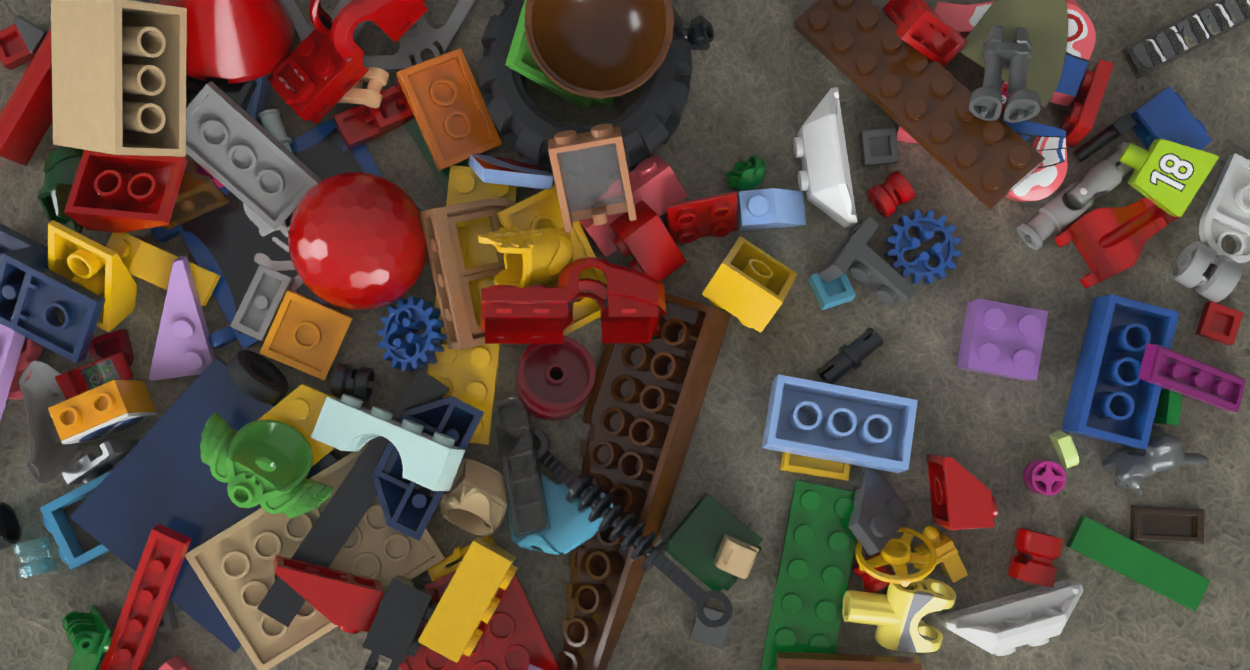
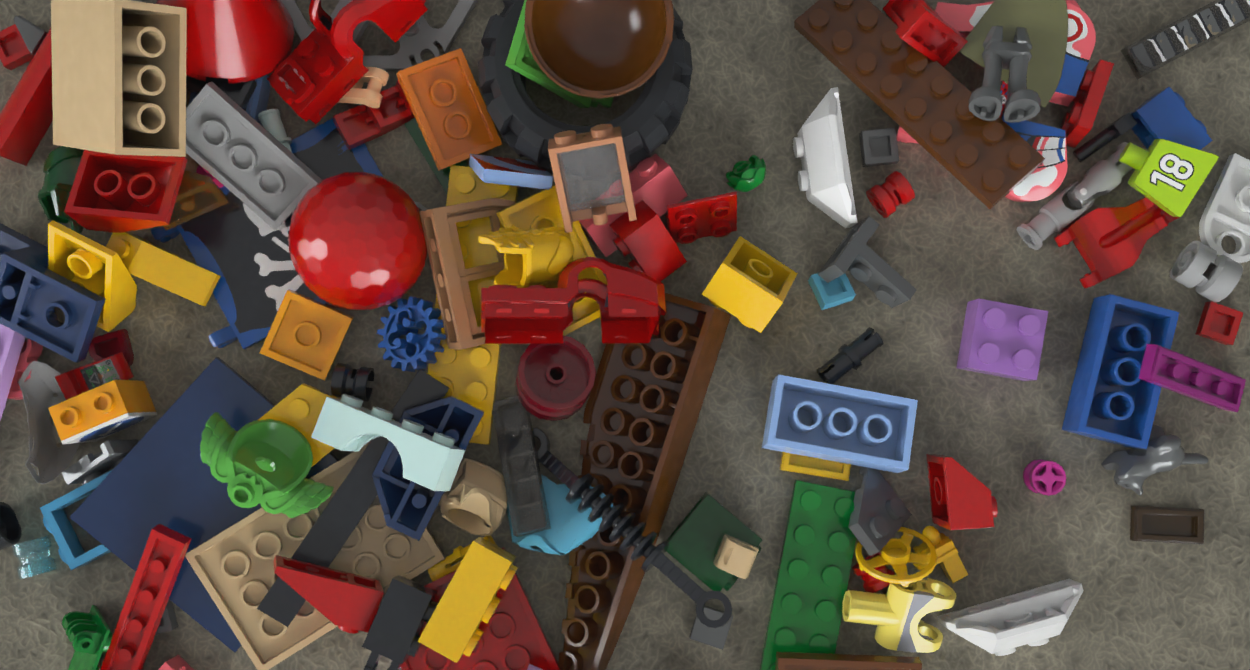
lavender wing [149,255,216,381] -> none
black tyre [227,350,289,404] -> none
light grey plate [230,264,295,341] -> none
black plate [682,16,714,50] -> none
light blue slope [737,188,807,231] -> none
blue gear [884,210,961,285] -> none
red wheel [1007,527,1064,587] -> none
yellowish green tile [1049,430,1079,469] -> none
green tile [1066,515,1211,612] -> none
green plate [1153,389,1182,426] -> none

